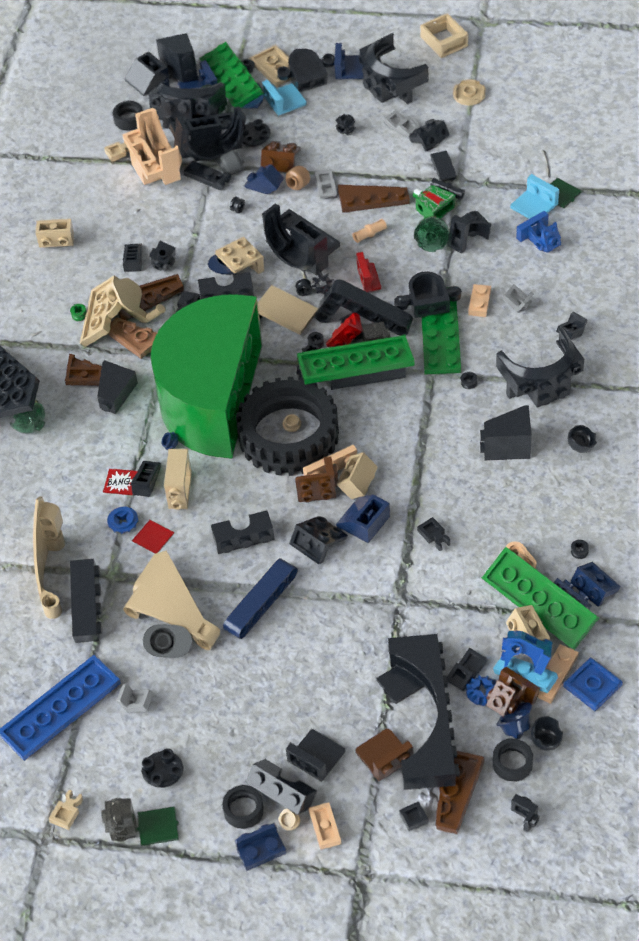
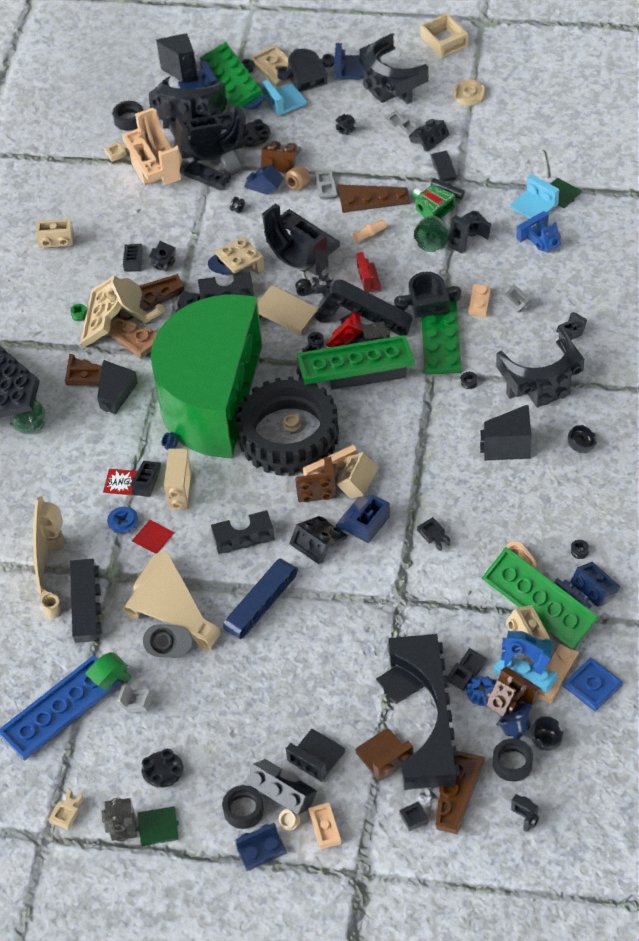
slope [125,51,170,96] -> none
none -> green brick [85,652,132,691]

